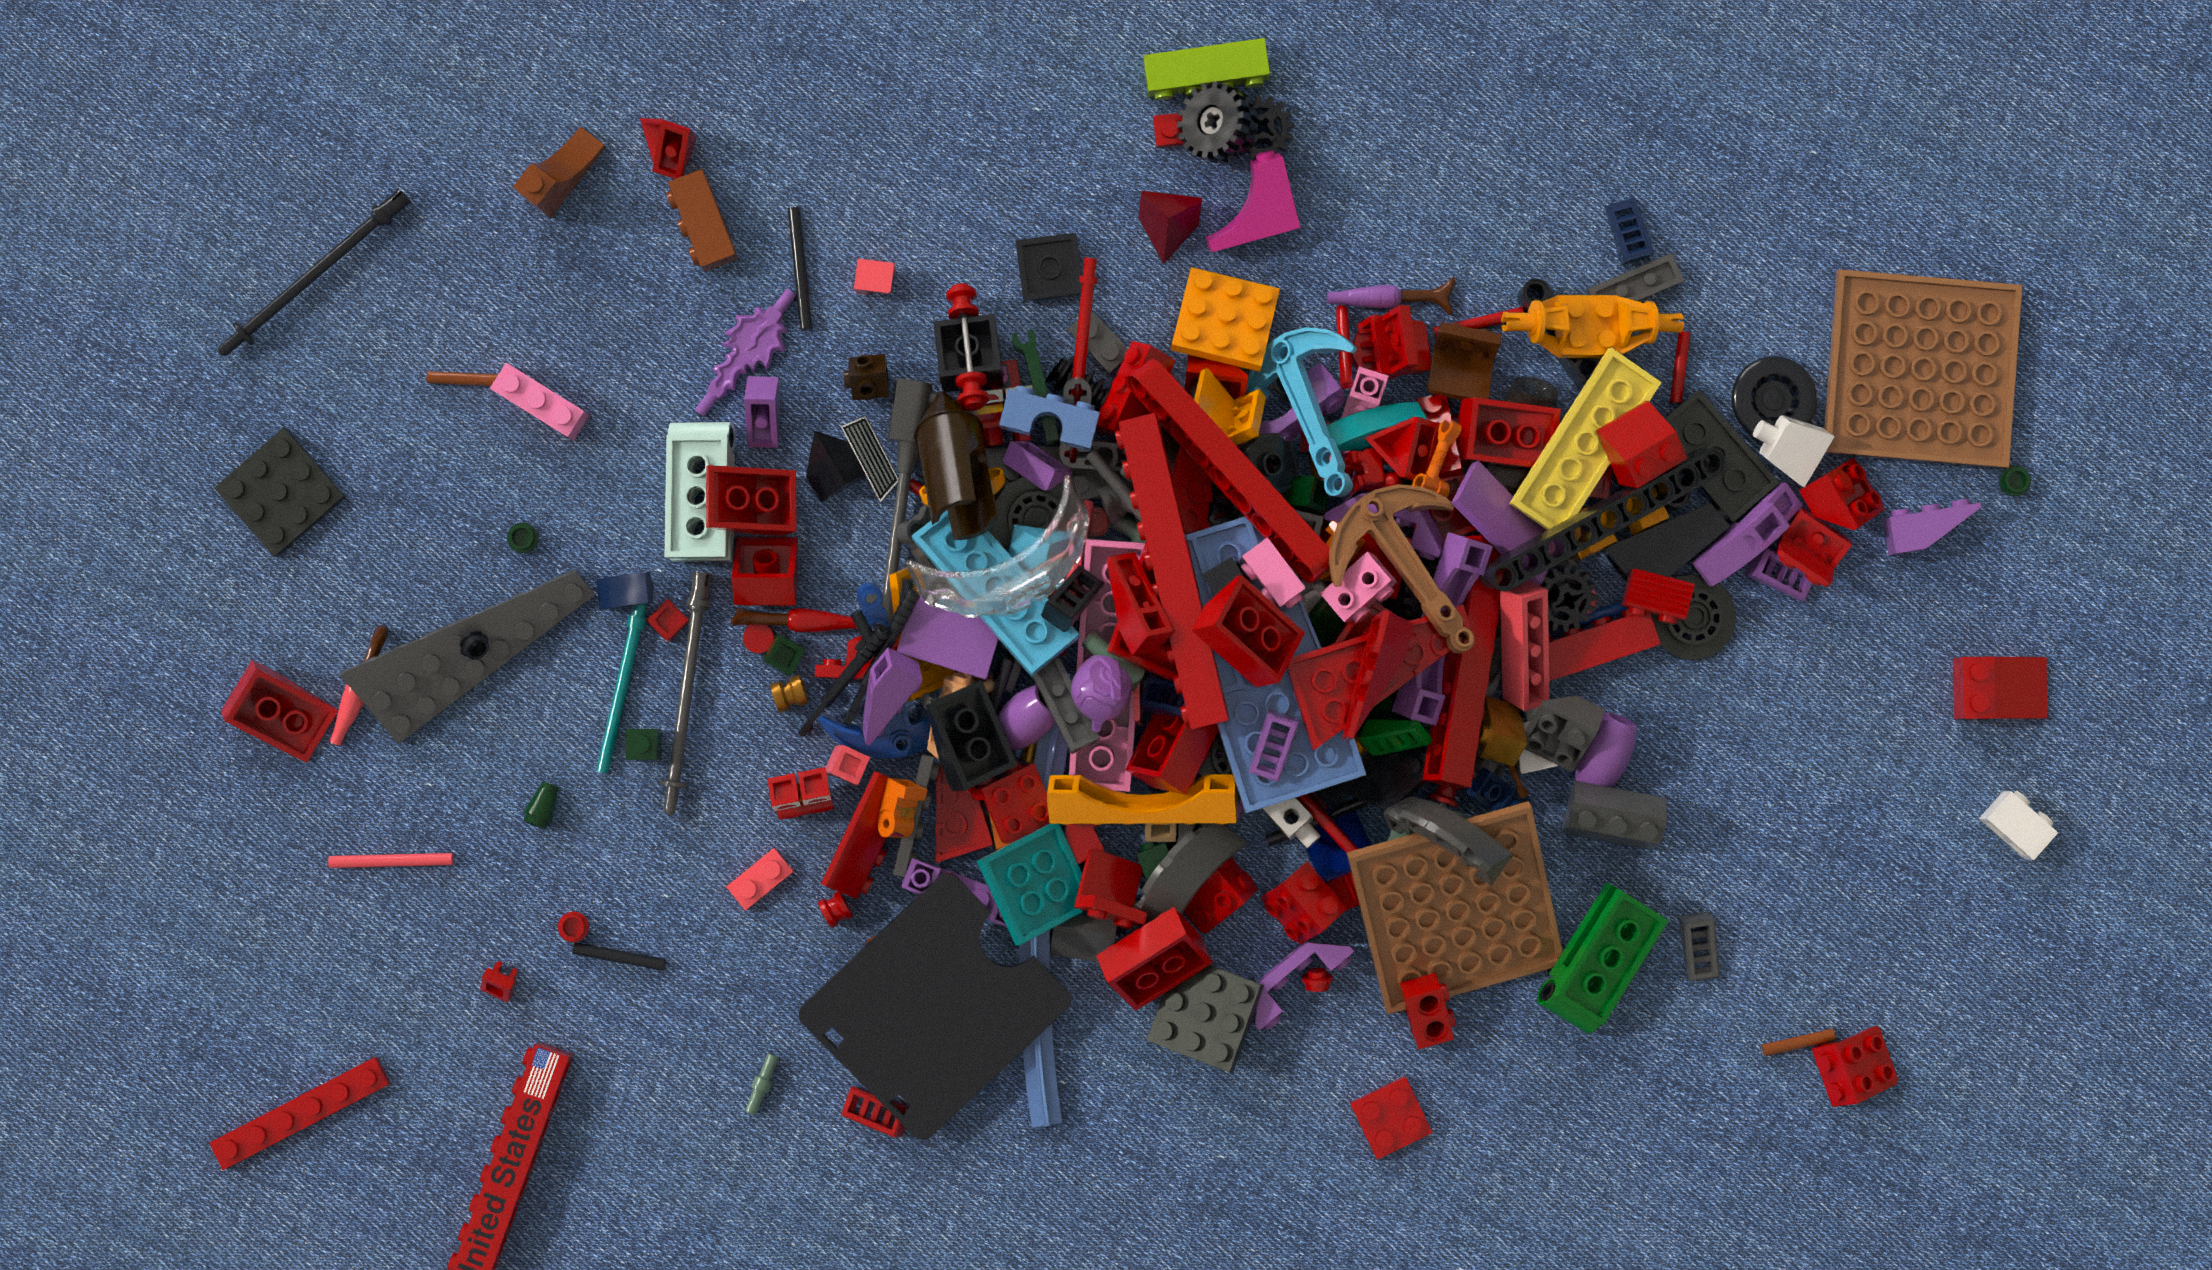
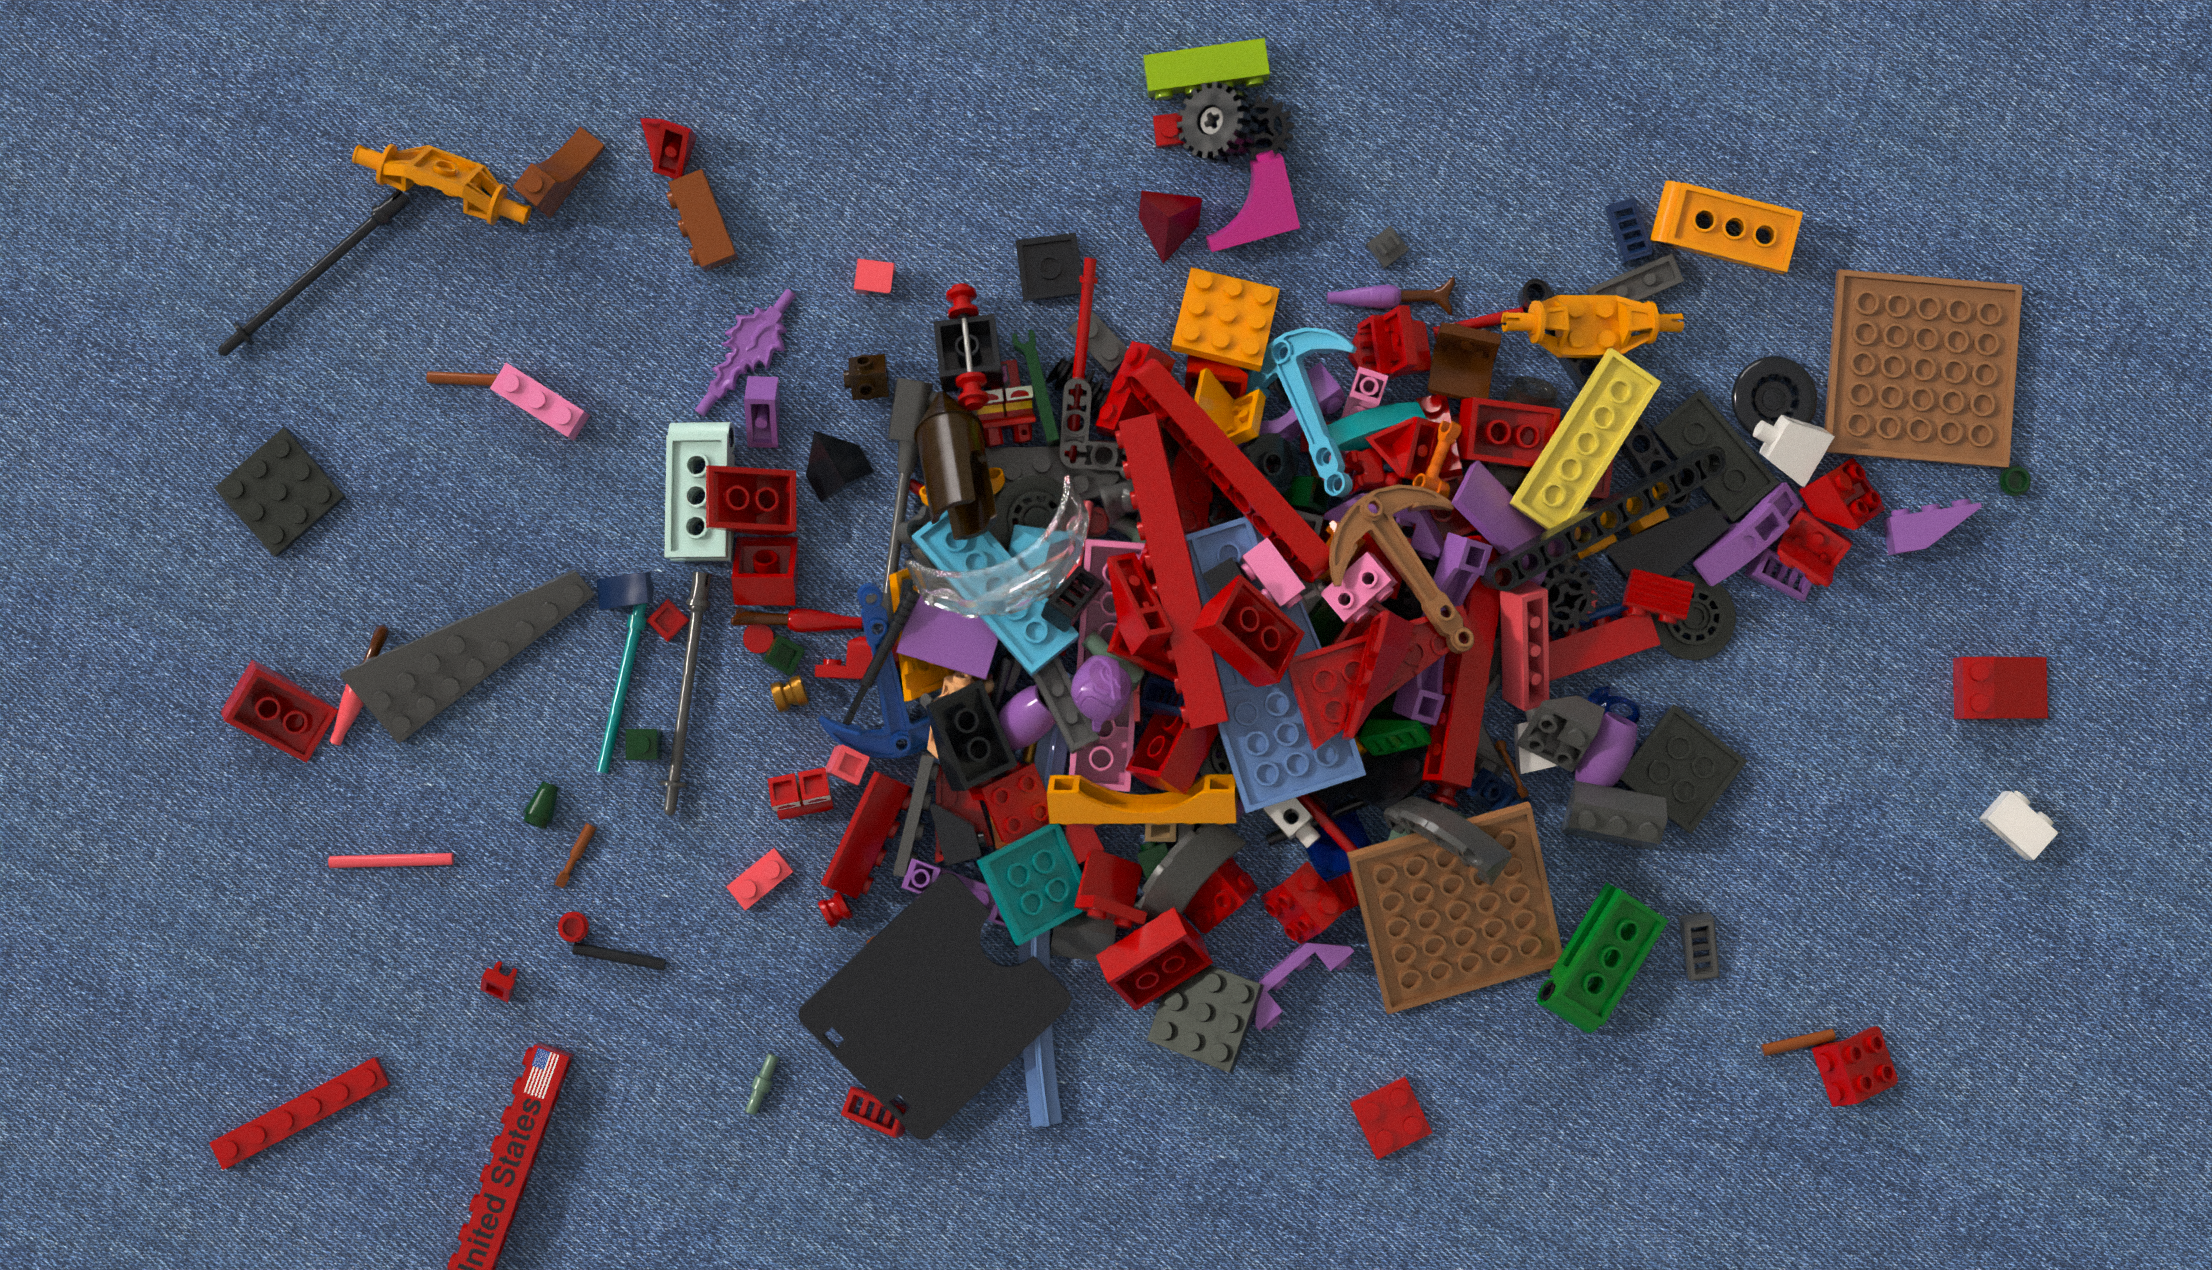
black plate [459,630,489,660] -> none
dark green plate [507,522,538,553] -> none
black bar [788,207,812,330] -> none
black piece [798,609,890,737] -> none
sticker [841,416,898,502] -> none
medium lavender slope [862,648,923,746] -> none
orange leg [877,778,928,839] -> none
medium blue arch [999,386,1100,452] -> none
medium lavender slope [1003,441,1073,491] -> none
dark grey bar [1086,450,1142,522] -> none
medium lavender slope [1248,709,1299,782] -> none
red plate [1302,967,1333,992] -> none
red bar [1336,305,1353,389] -> none
red brick [1399,973,1456,1050] -> none
pearl gold brick [1478,696,1528,766] -> none
red slope [1596,401,1688,489] -> none
red piece [1670,331,1691,404] -> none
none -> light orange plate [352,144,532,226]
none -> dark orange piece [554,822,597,888]
none -> black slope [930,803,988,866]
none -> dark grey tile [1365,225,1409,269]
none -> clear blue piece [1587,686,1641,724]
none -> pearl dark grey plate [1619,704,1747,834]
none -> light orange hinge [1650,181,1803,275]

